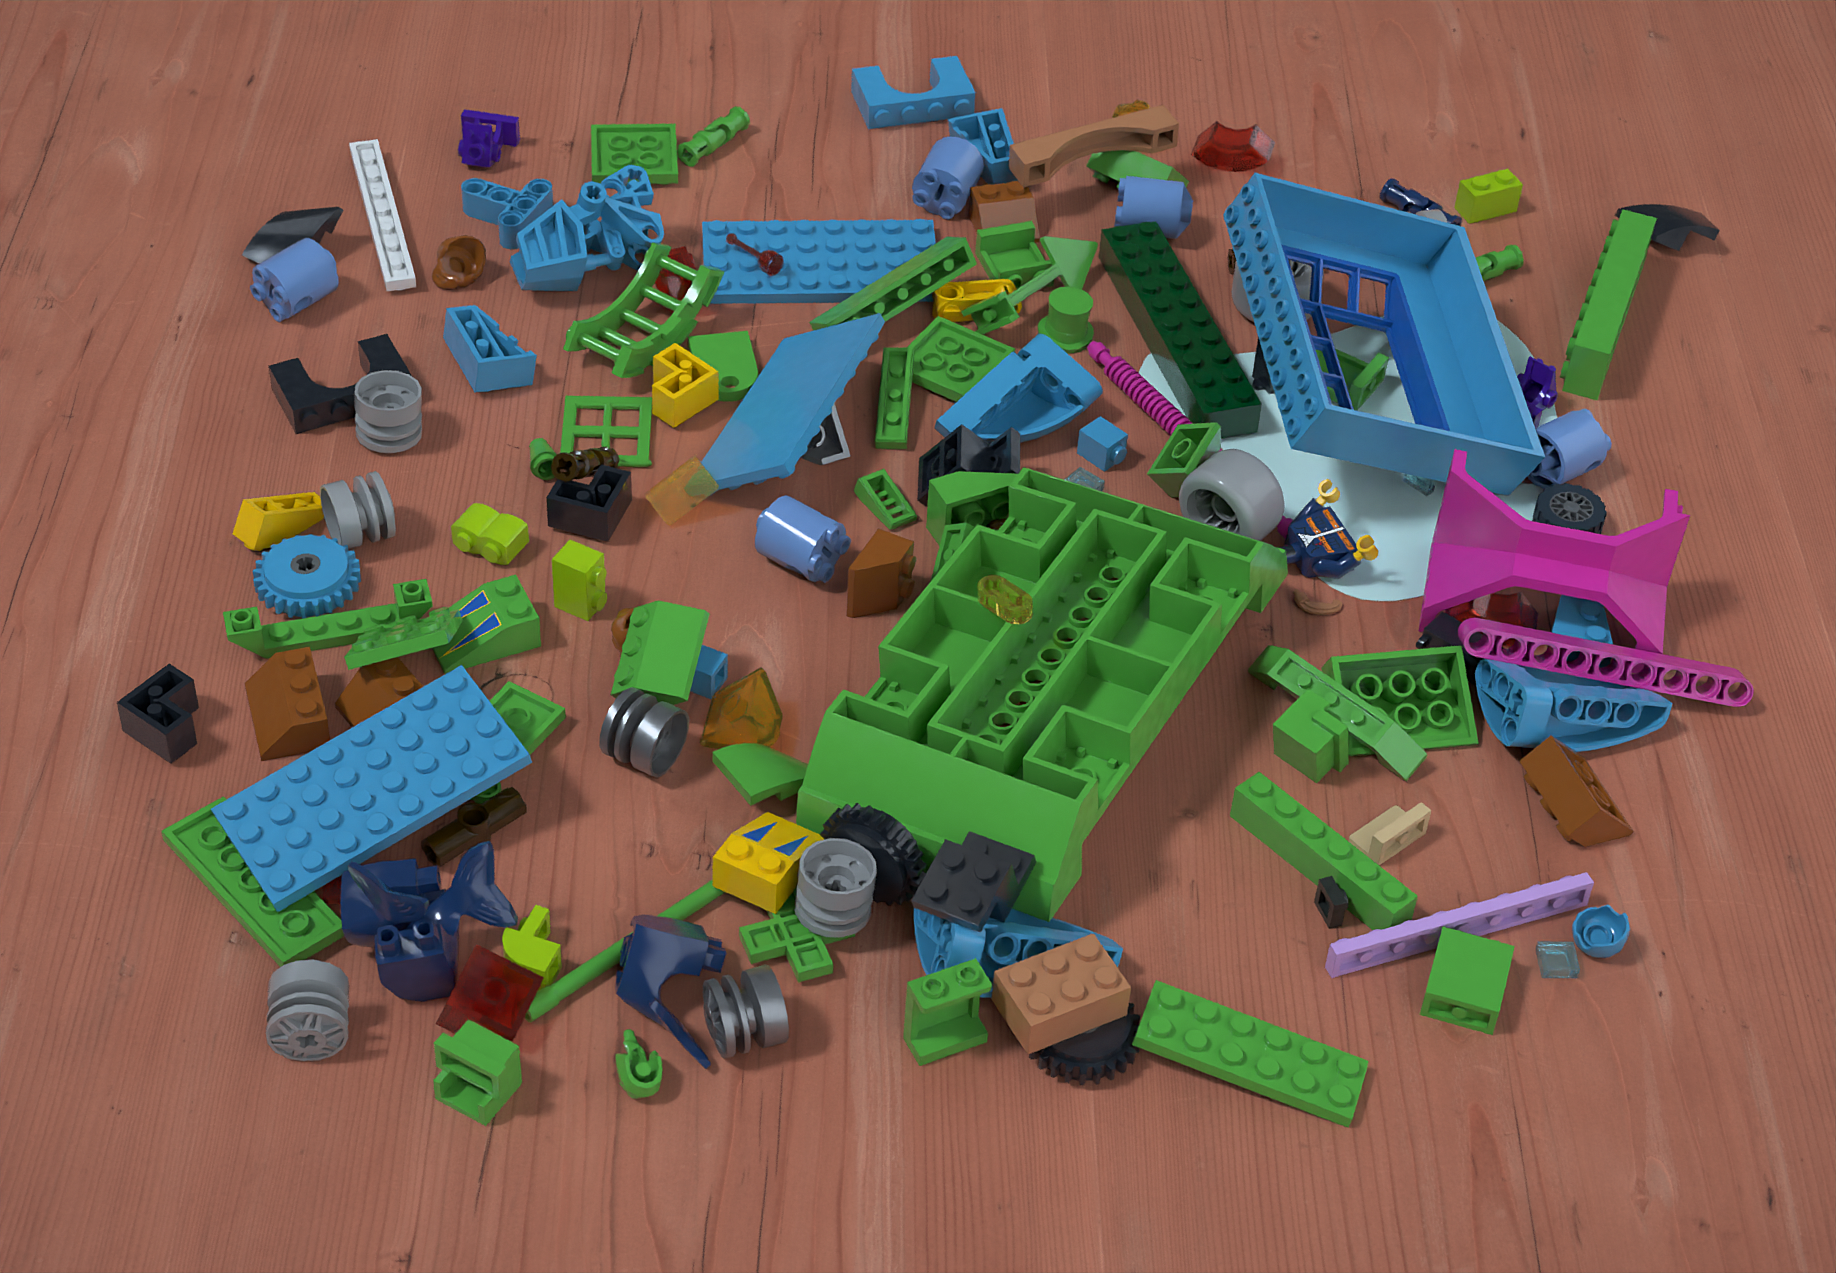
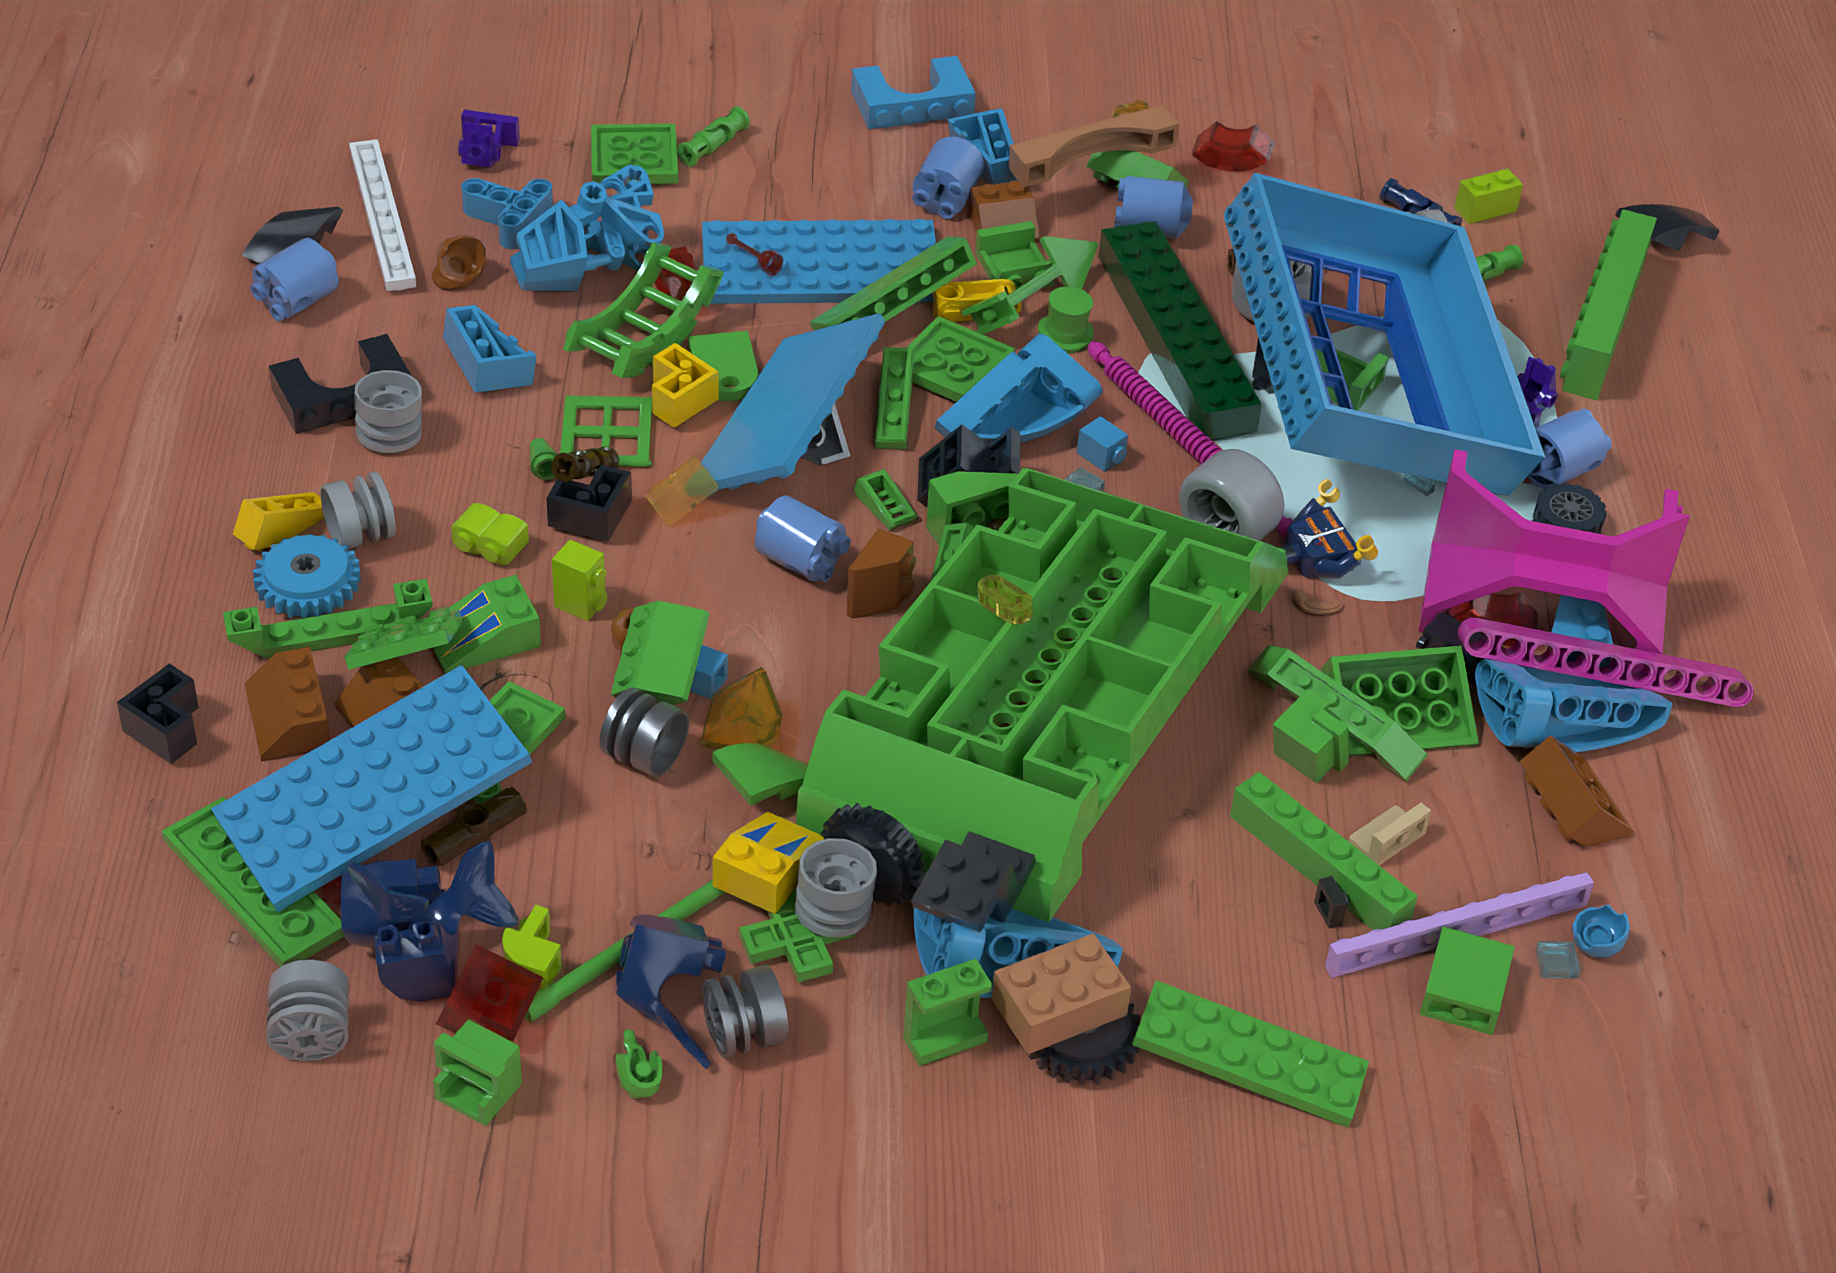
bright green slope [1147,422,1221,498] -> none

